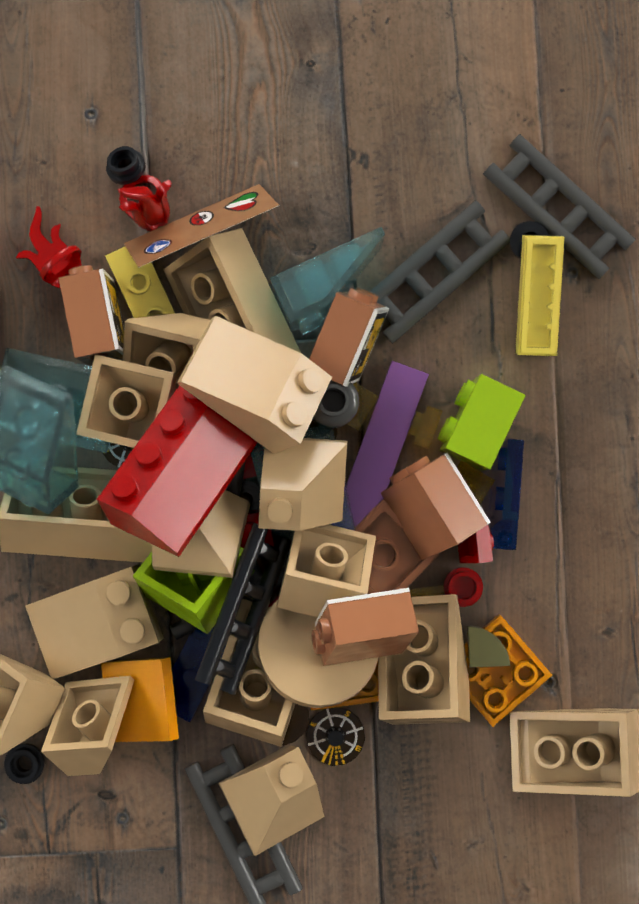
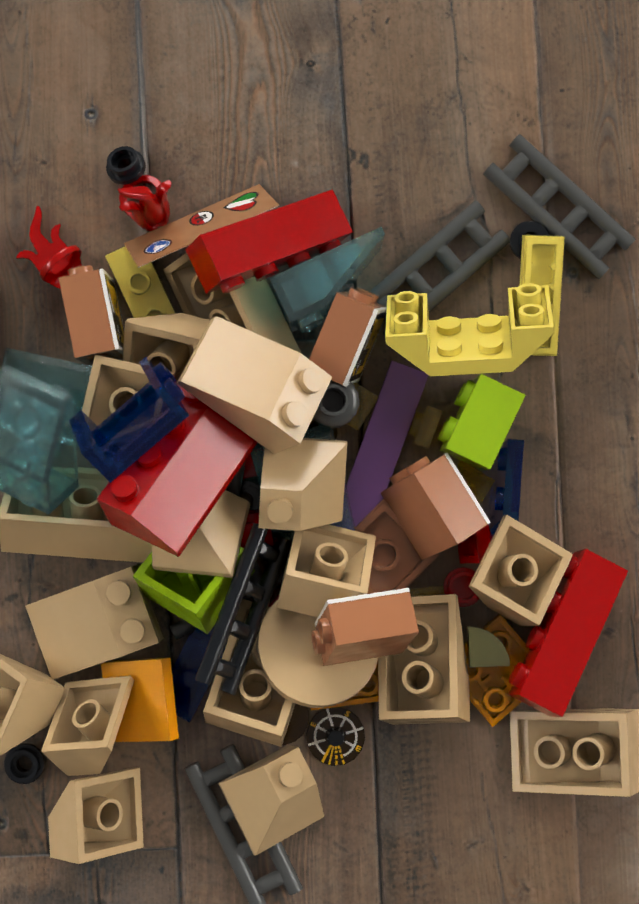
none -> tan slope [48,767,144,864]
none -> clear blue panel [69,357,189,483]
none -> red brick [185,189,353,294]
none -> light yellow slope [385,283,554,377]
none -> tan slope [469,515,573,626]
none -> red brick [508,549,628,717]

